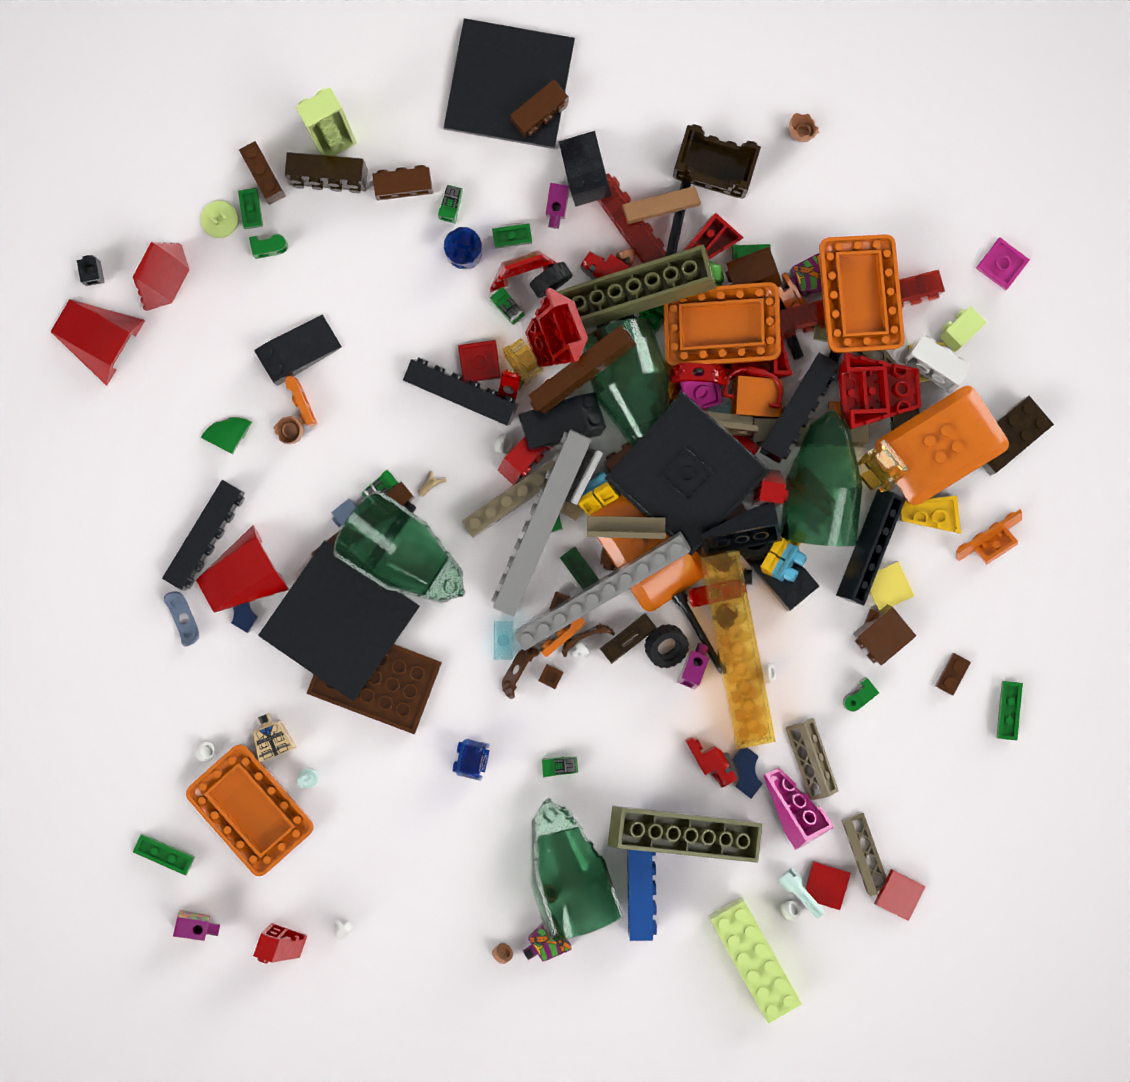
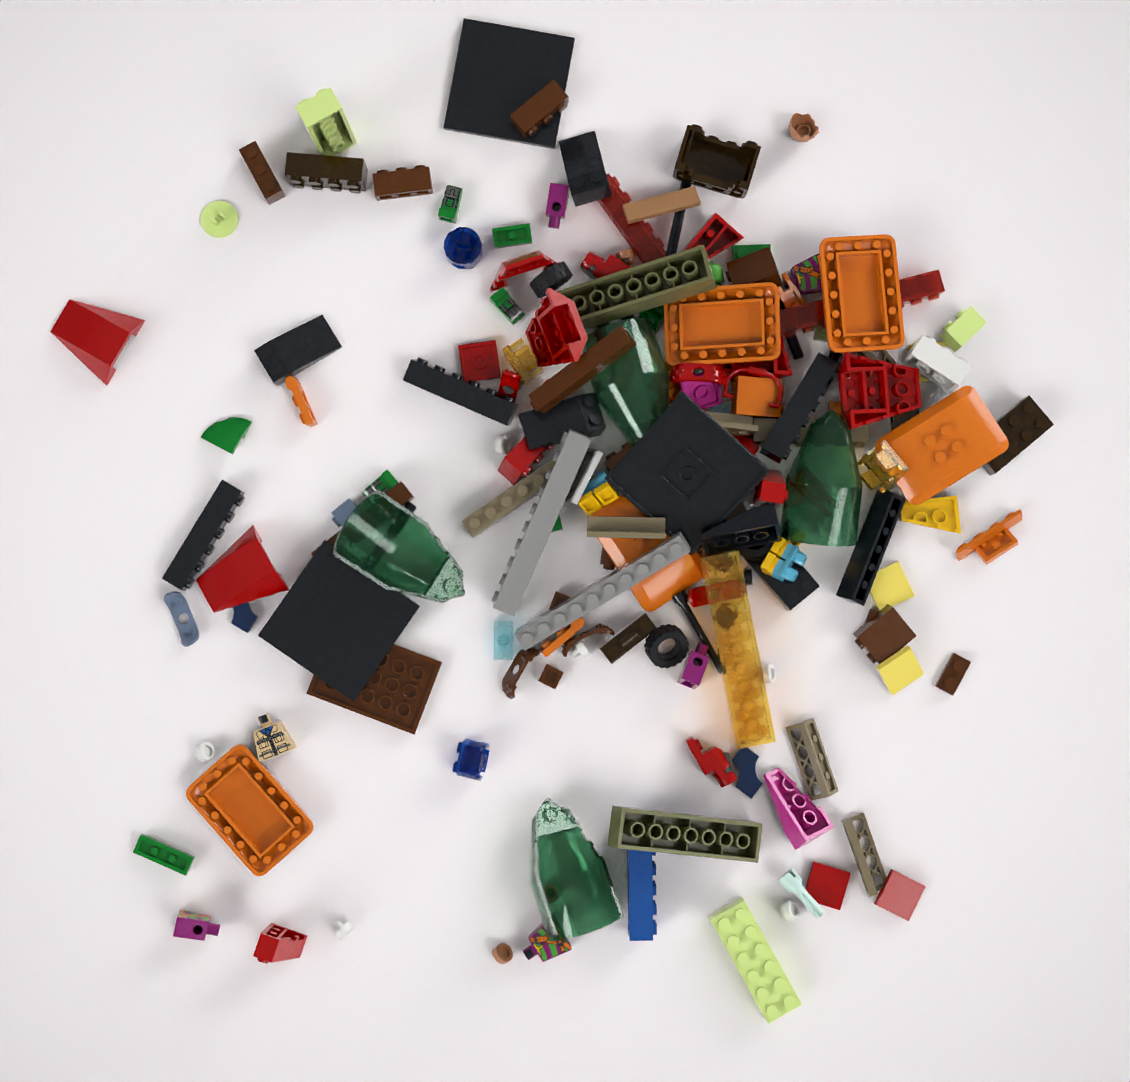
black brick [76,255,105,286] -> none
red wedge [133,242,190,311] -> none
green plate [238,188,263,229] -> none
green leg [249,234,288,259] -> none
nougat hair [273,416,305,444] -> none
light aqua piece [296,768,319,789] -> none
tan bar [417,471,447,497] -> none
leg [542,757,578,778] -> none
tan plate [560,501,583,521] -> none
dark green plate [560,547,599,589] -> none
green leg [843,677,879,712] -> none
dark pink tile [976,237,1030,291] -> none
green plate [996,681,1023,741] -> none
none -> light yellow tile [876,645,924,696]

